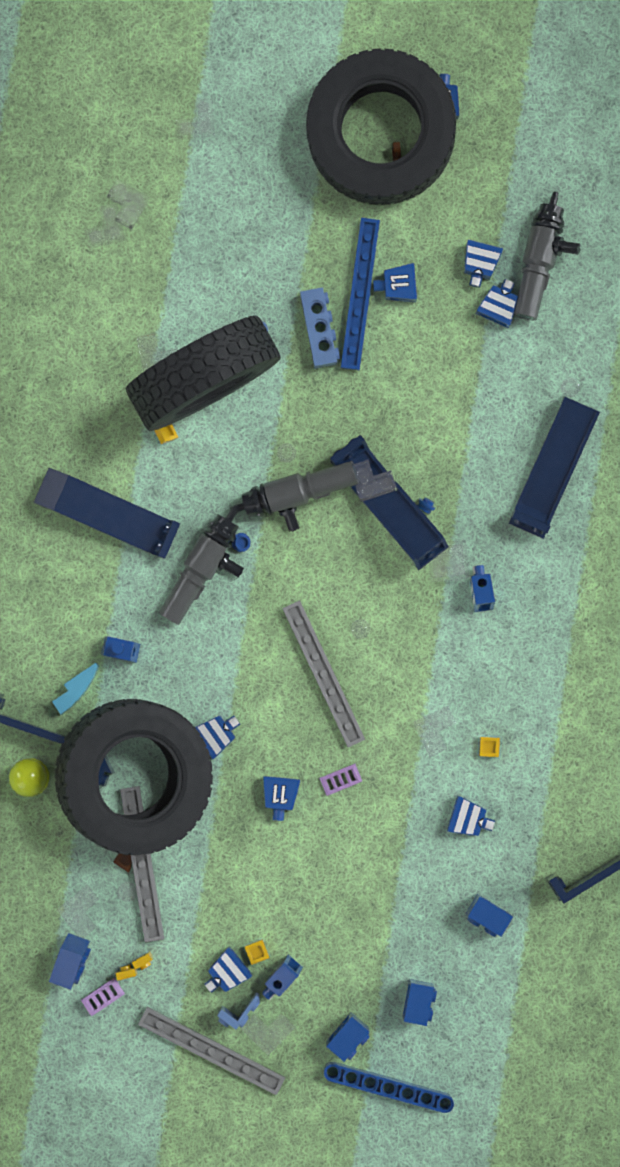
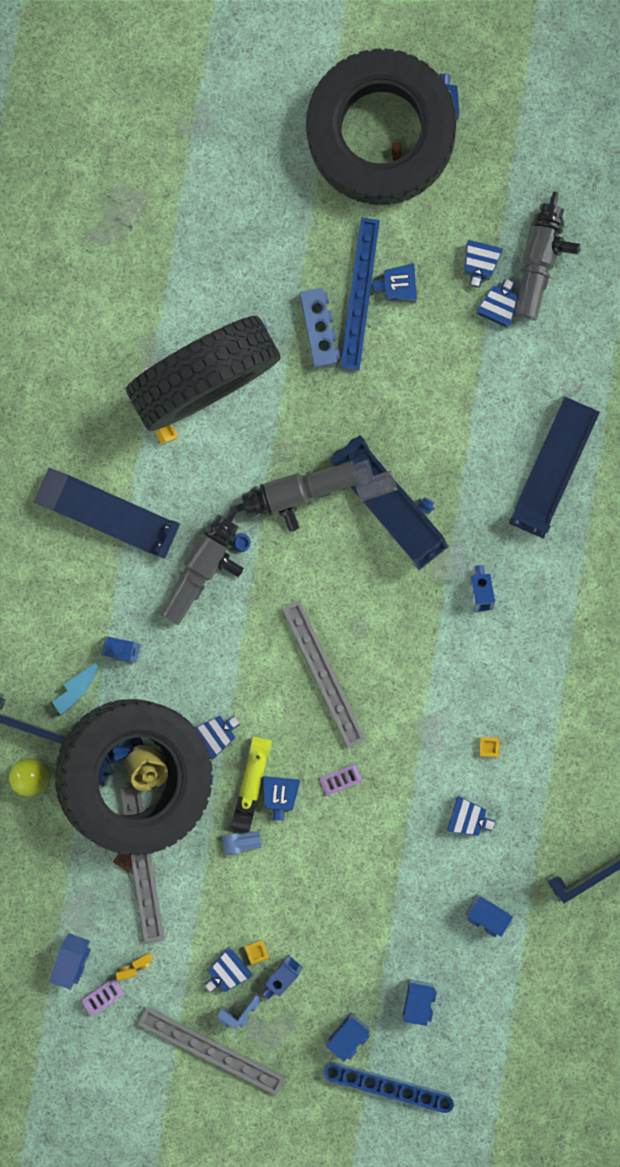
none -> blue piece [105,737,143,763]
none -> light yellow brick [124,745,168,791]
none -> medium blue piece [222,831,262,855]
none -> neon yellow piece [231,736,272,832]

